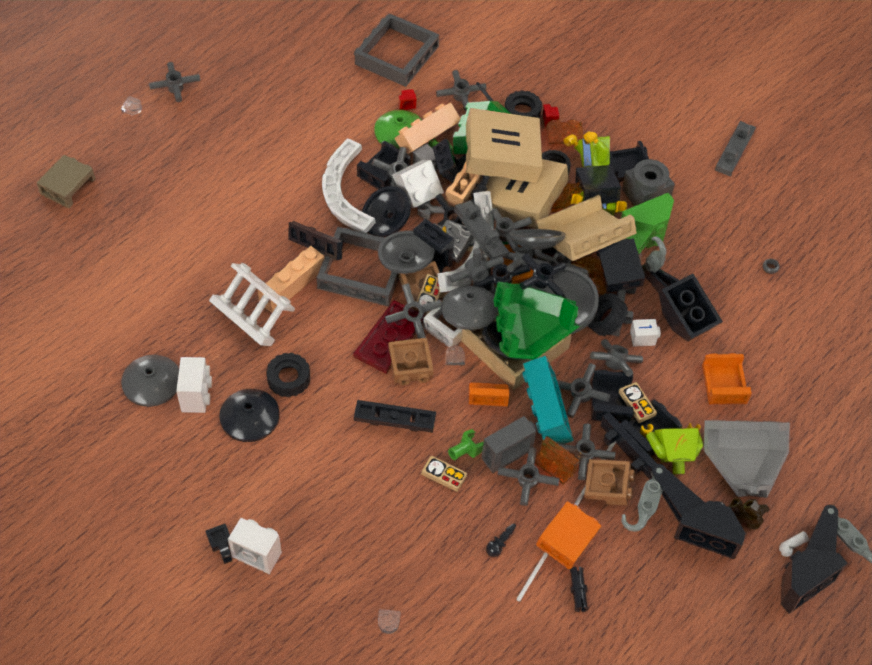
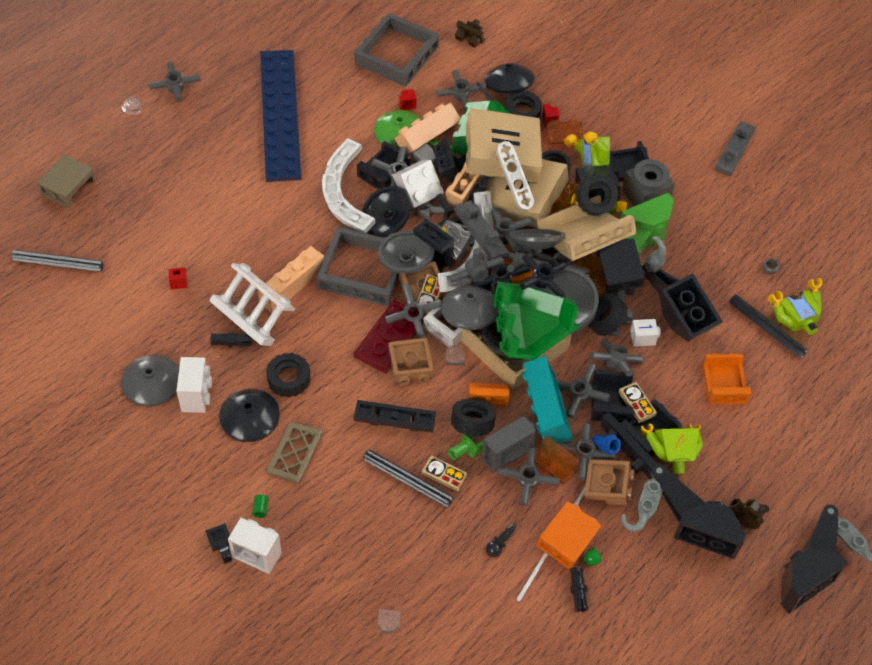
black hinge [288,221,343,261] -> none
light grey panel [704,420,790,498] -> none
white arm [779,531,809,557] -> none
none -> axle [11,250,104,272]
none -> red piece [168,267,188,289]
none -> black pin [210,332,251,347]
none -> green hinge [252,494,269,518]
none -> dark blue plate [260,50,302,182]
none -> dark tan window [266,421,323,484]
none -> axle [363,450,453,507]
none -> black tyre [451,398,496,437]
none -> dark brown hips [455,19,485,48]
none -> black dish [484,63,535,93]
none -> white beam [496,141,534,211]
none -> black tyre [575,174,618,216]
none -> green hinge [584,547,602,566]
none -> blue cone [592,435,621,455]
none -> black axle [729,294,808,358]
none -> torso [768,278,823,335]

